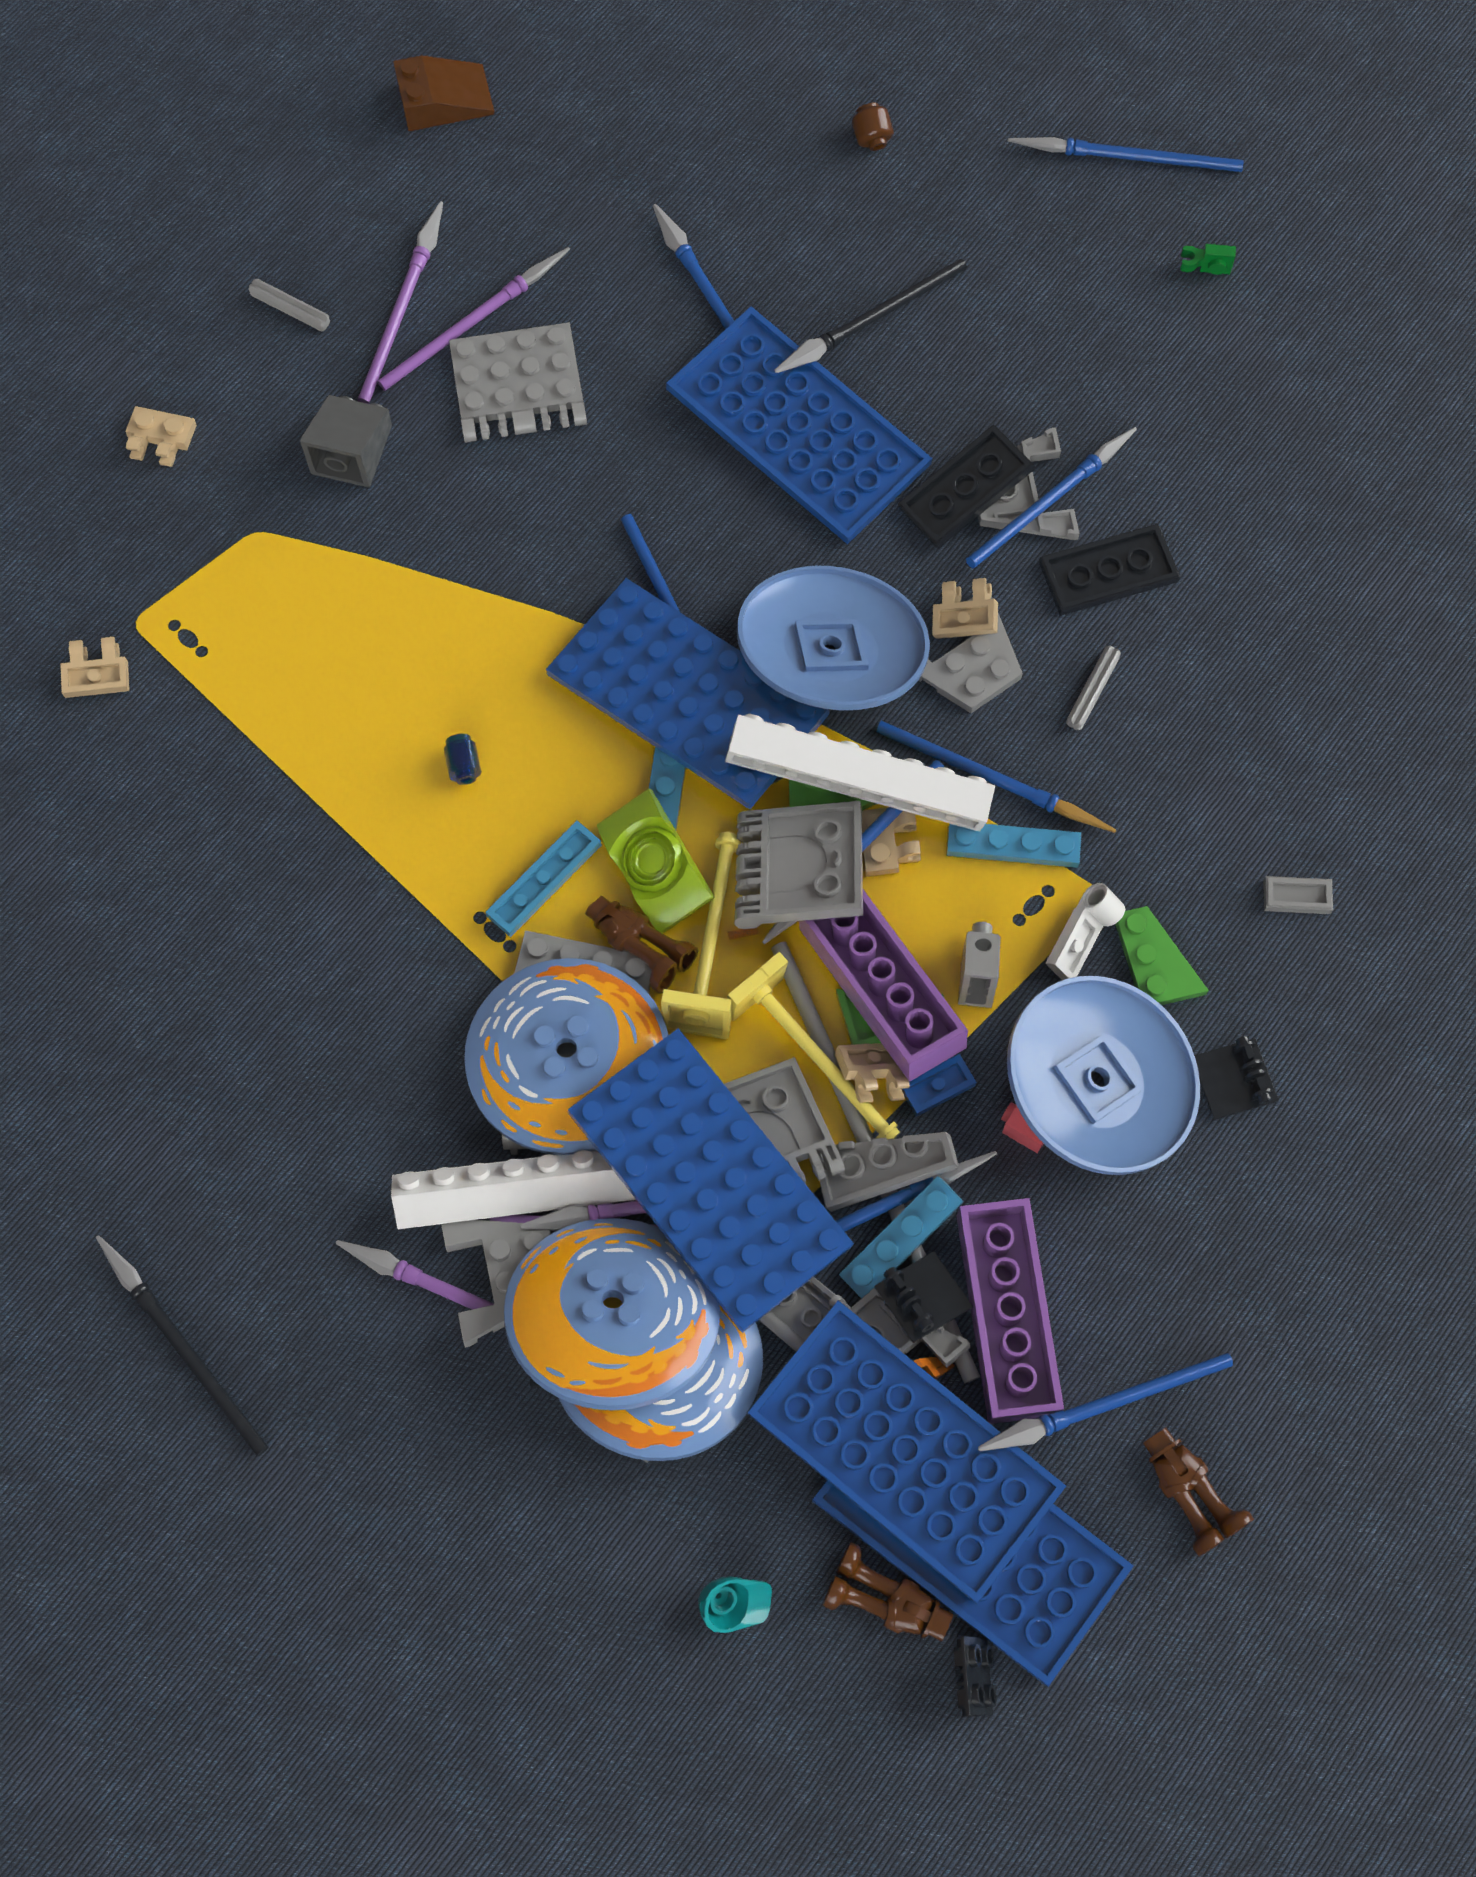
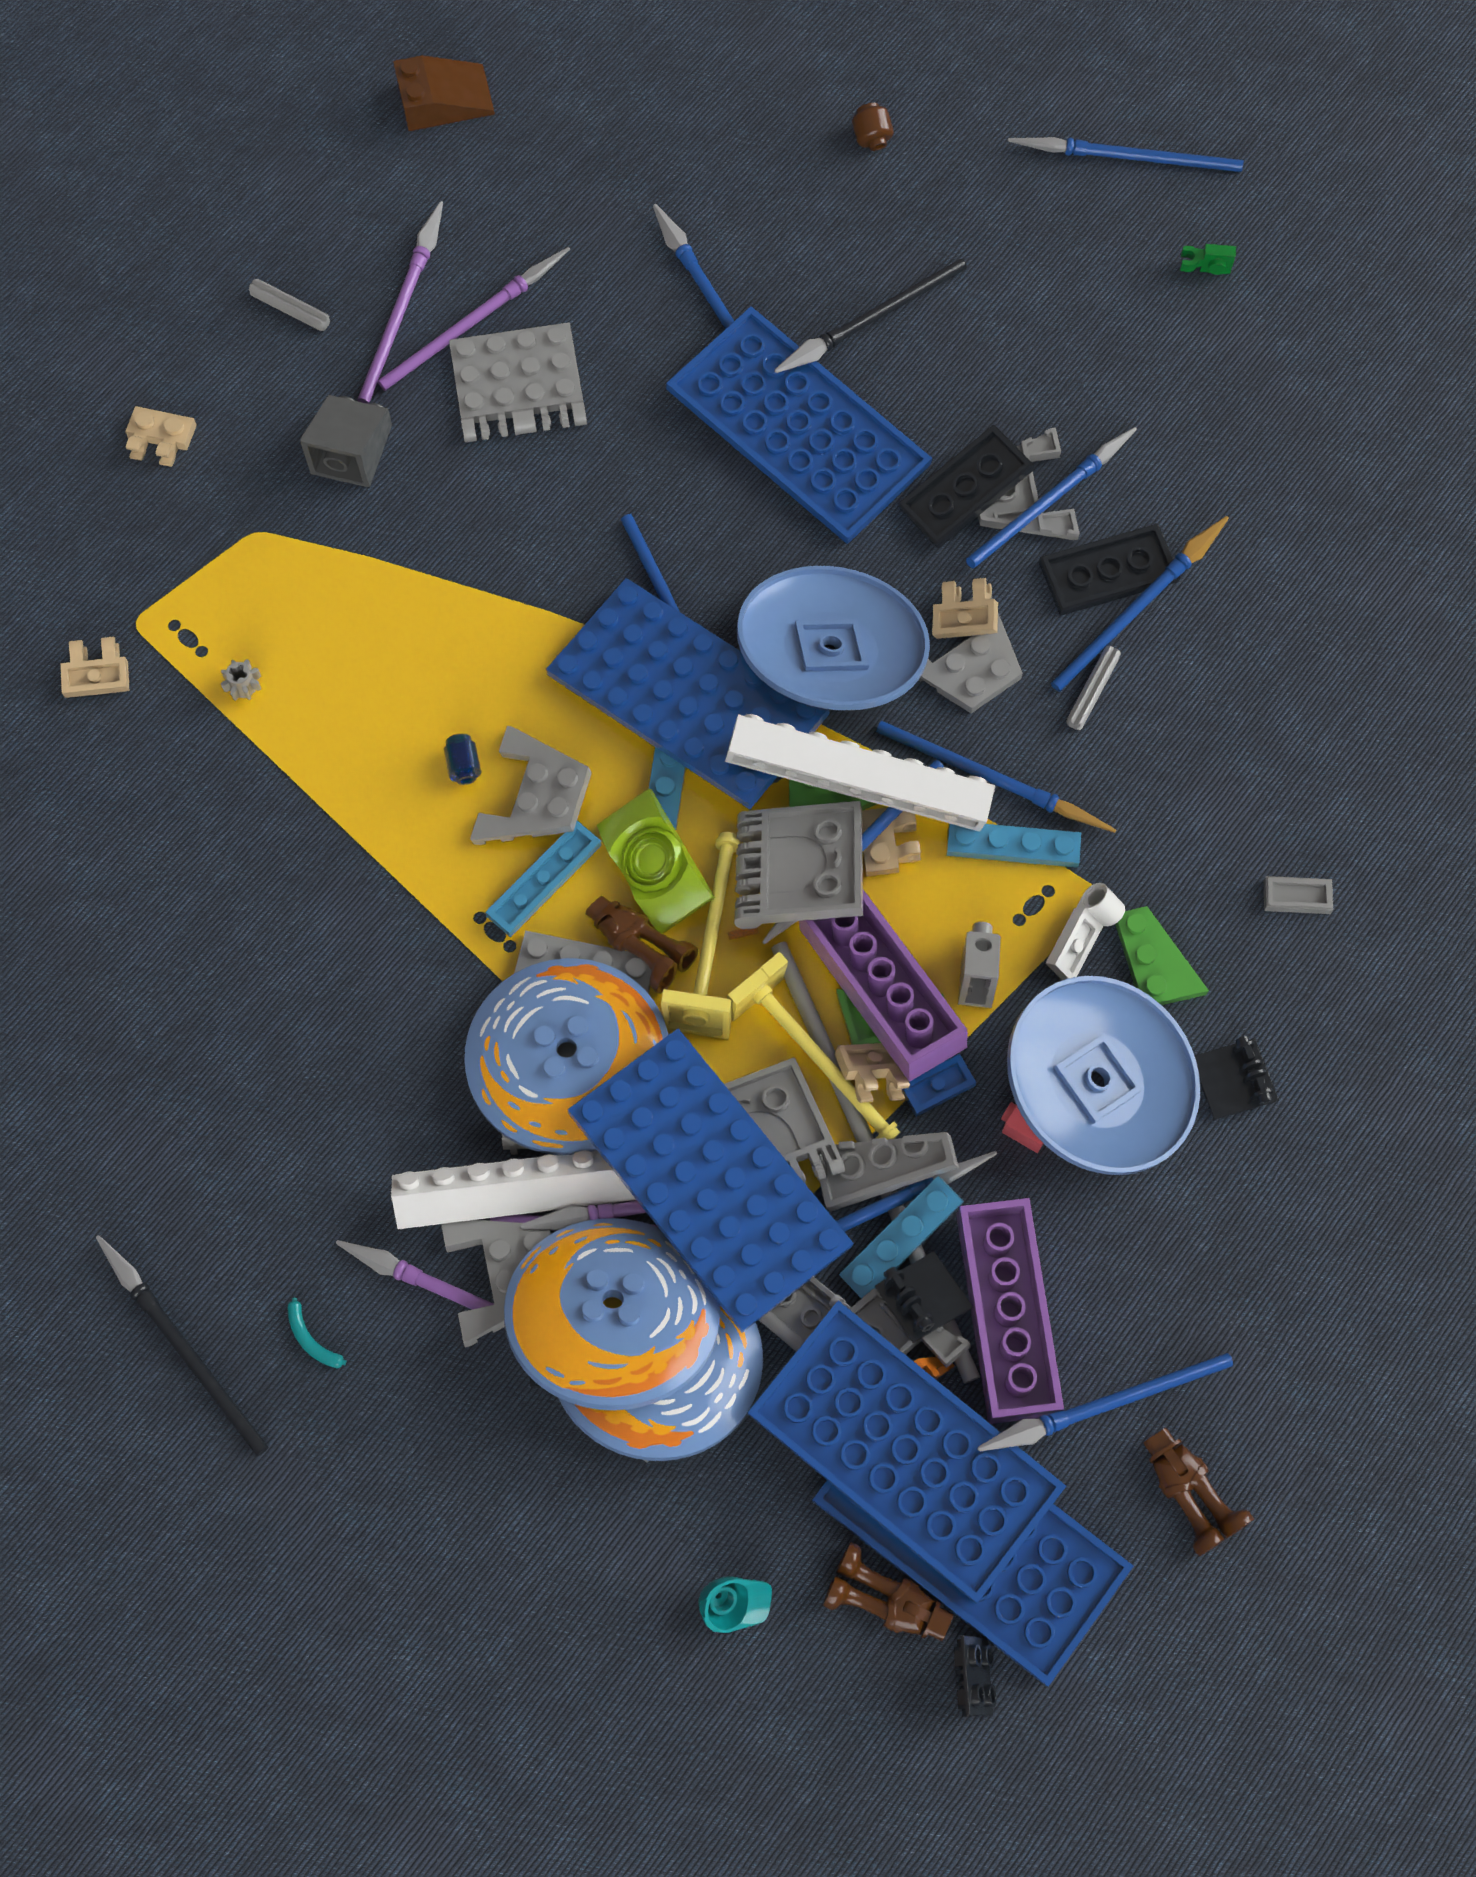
none -> light grey gear [220,659,261,701]
none -> teal piece [287,1298,347,1368]
none -> light grey wing [470,726,592,845]
none -> blue piece [1051,516,1229,692]

